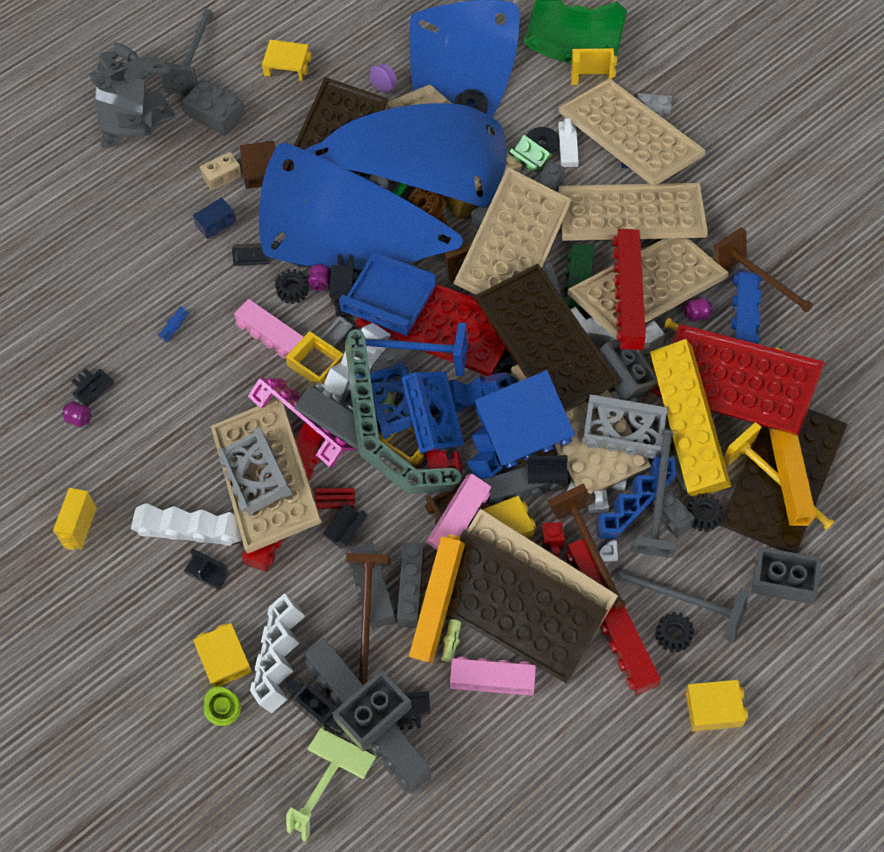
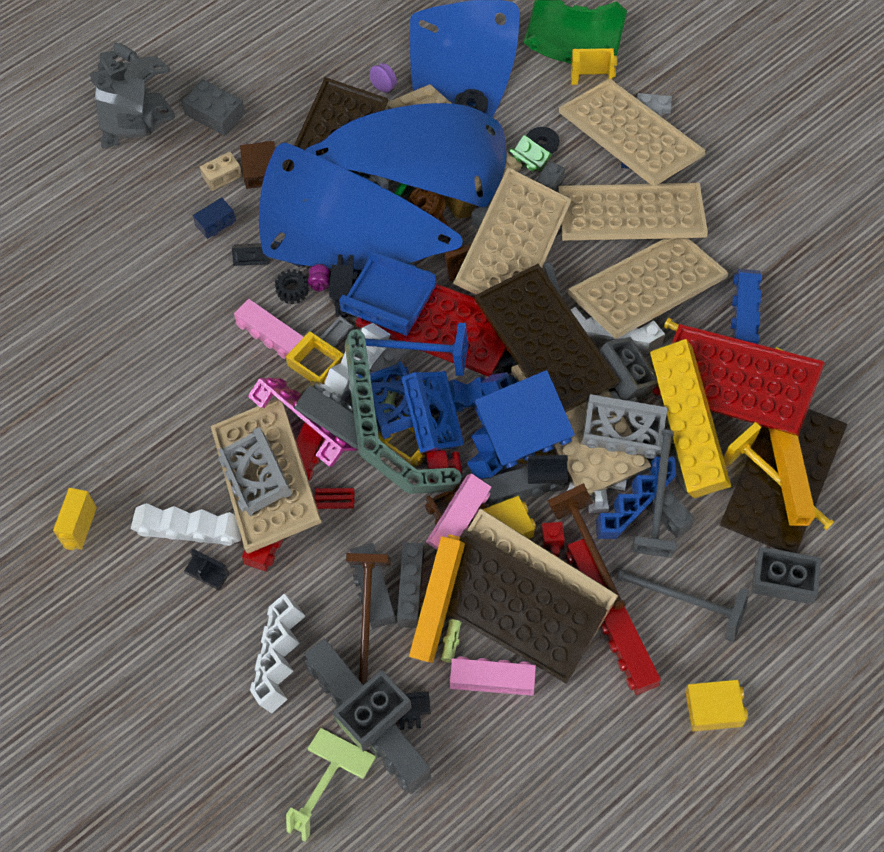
magenta piece [62,401,92,428] -> none
black hinge [71,369,114,406] -> none
blue pin [158,306,189,342] -> none
dark grey tile [160,9,213,95] -> none
yellow brick [193,623,252,687] -> none
lime piece [204,686,241,726] -> none
yellow panel [262,40,312,81] -> none
black hinge [285,679,345,736] -> none
black panel [323,504,368,549] -> none
white hinge [558,118,579,167] -> none
dark green brick [563,244,594,317] -> none
white tile [599,540,618,562] -> none
red brick [613,229,646,350] -> none
black tyre [655,612,694,653] -> none
magenta piece [684,297,713,322] -> none
black tyre [687,493,724,532] -> none
reddish brown tile [713,227,813,312] -> none

